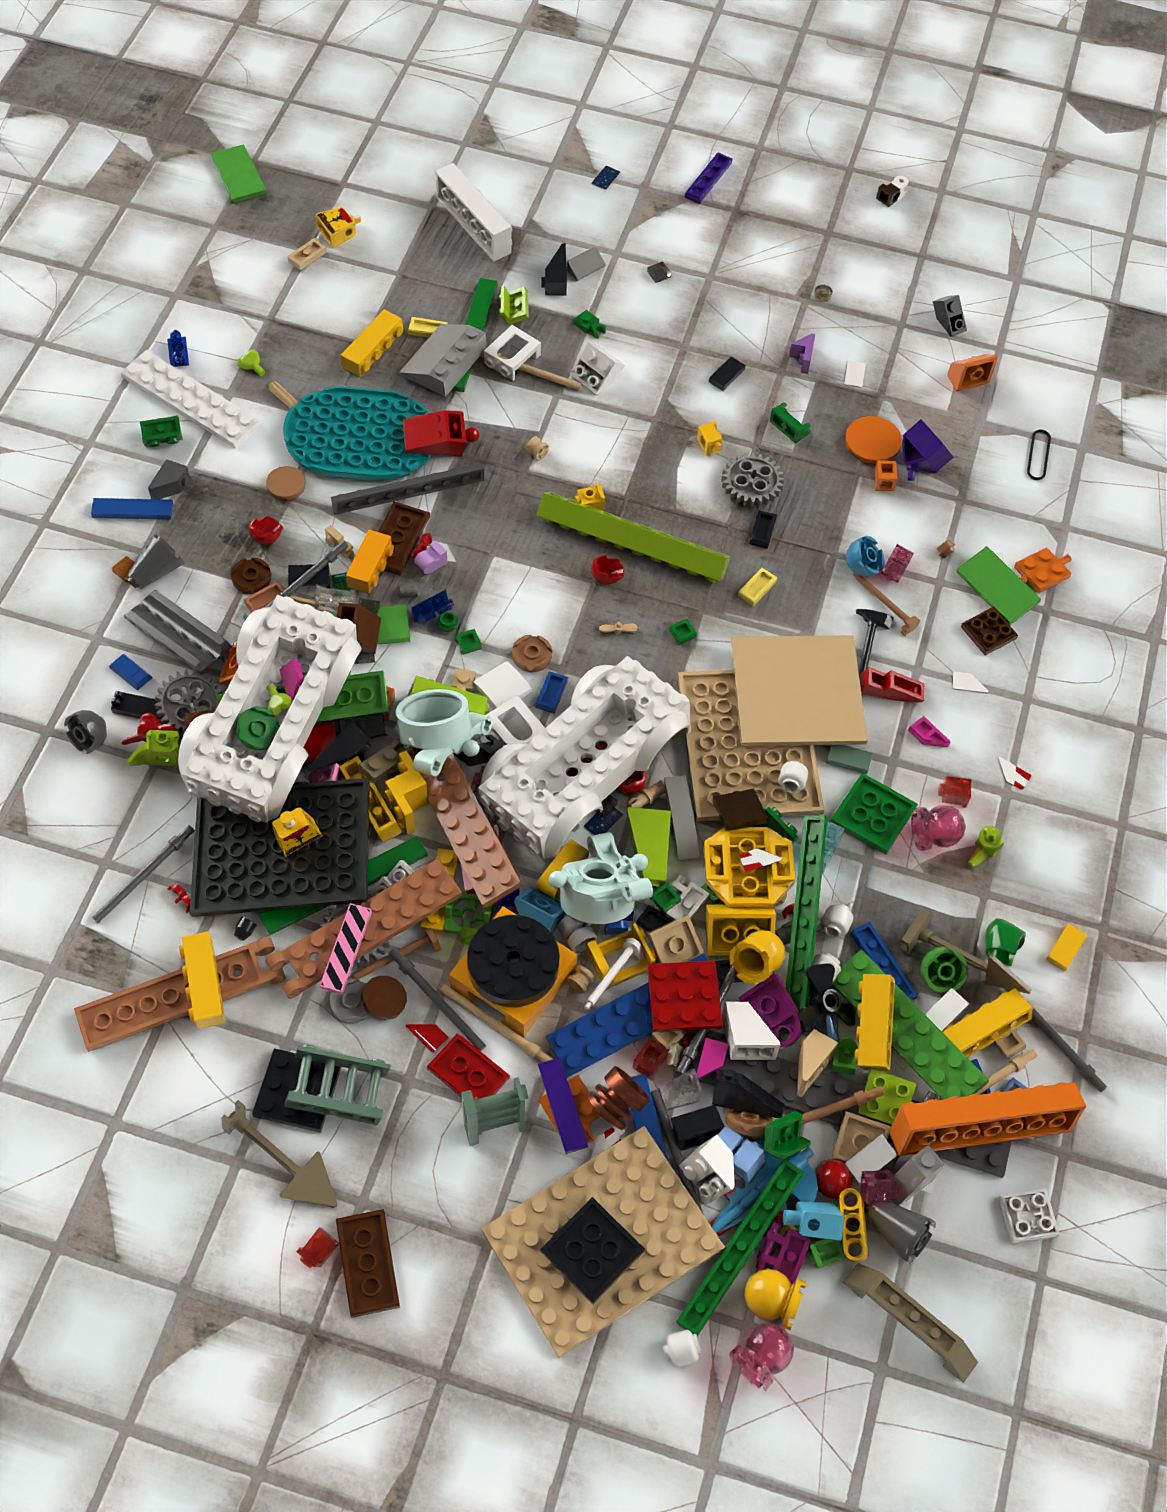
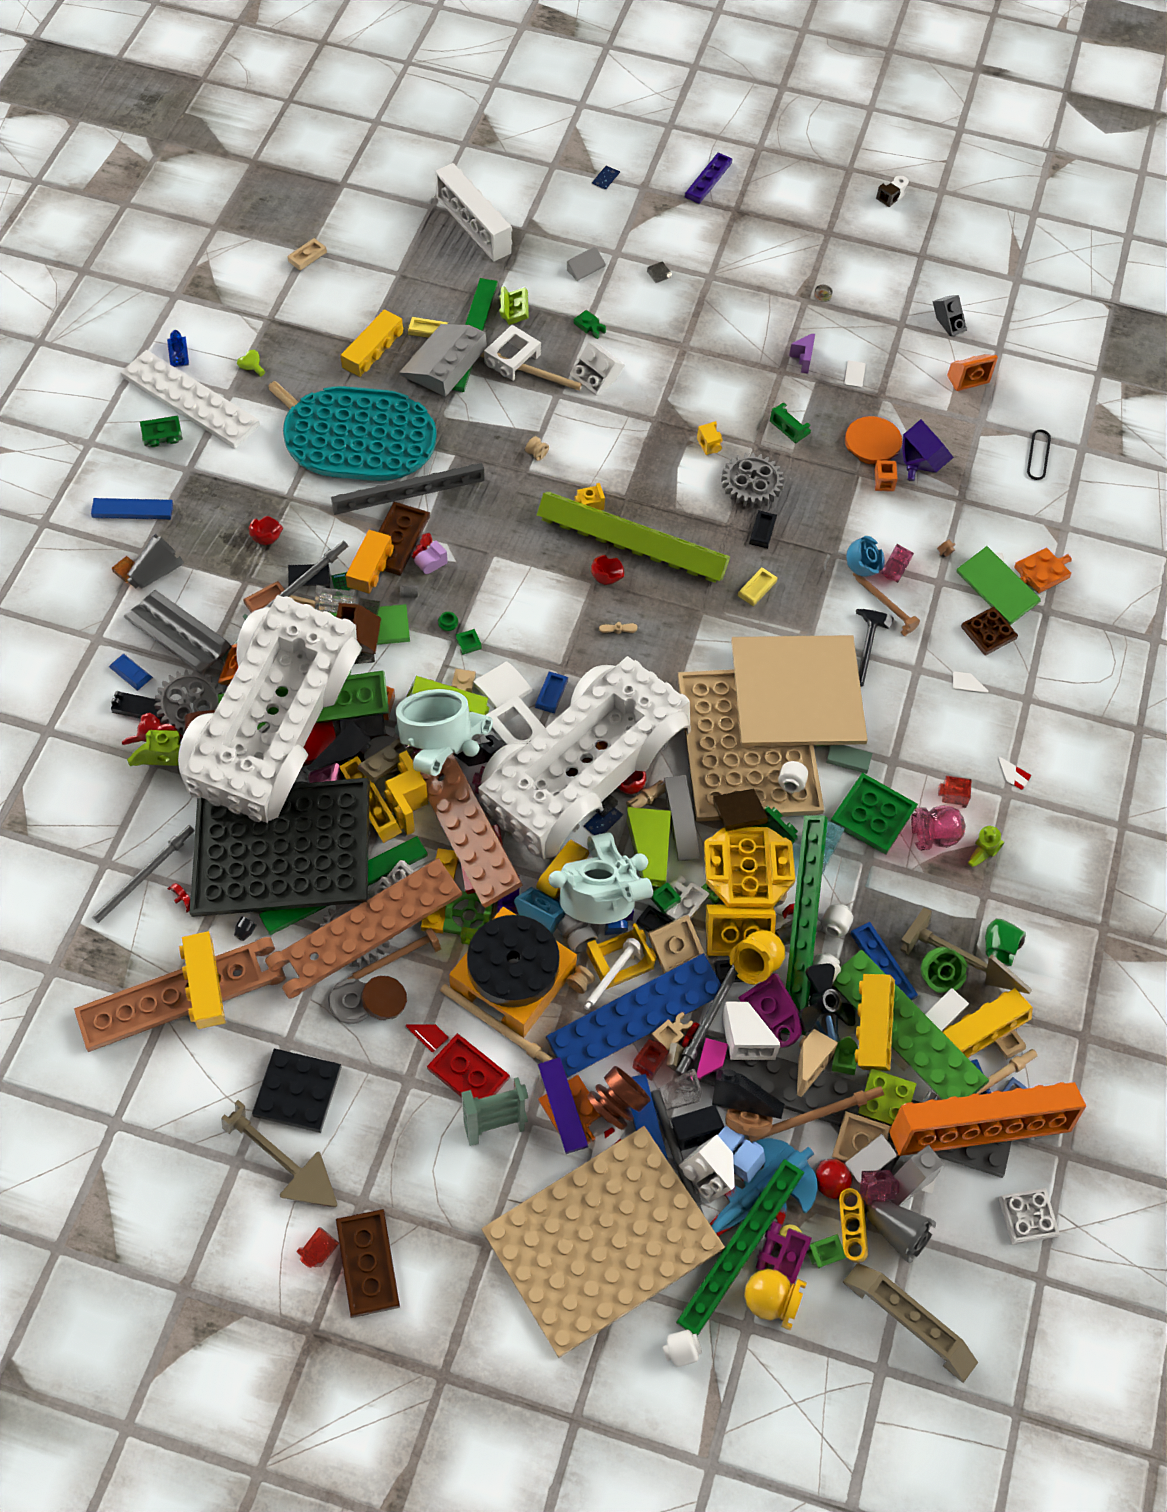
dark grey cylinder [64,710,107,754] -> none
dark grey slope [148,459,191,499] -> none
bright green tile [211,144,267,203] -> none
reddish brown tile [231,558,272,594] -> none
green tile [236,706,280,751] -> none
medium nougat tile [266,466,305,501] -> none
lime rock [266,684,292,717] -> none
yellow torso [272,808,322,856] -> none
dark pink tile [279,659,304,702] -> none
sand green fence [284,1045,391,1125] -> none
yellow torso [316,207,361,248] -> none
bright pink tile [320,903,372,994] -> none
tan plate [325,525,354,559] -> none
dark grey bar [389,948,486,1051] -> none
red slope [403,410,480,456] -> none
clear blue hinge [411,590,454,624] -> none
medium nougat tile [512,635,552,672] -> none
black plate [540,1197,645,1305] -> none
black slope [541,243,567,296] -> none
red plate [647,961,723,1032] -> none
green tile [669,619,697,645] -> none
black tile [709,356,746,391] -> none
clear pink tile [729,1323,794,1391] -> none
white sticker [739,849,782,872] -> none
green bracket [764,1111,811,1159] -> none
medium azure torso [783,1202,844,1240] -> none
red slope [859,667,925,702] -> none
dark pink tile [908,716,951,747] -> none
dark grey bar [1005,989,1107,1093] -> none
yellow tile [1046,923,1087,971] -> none

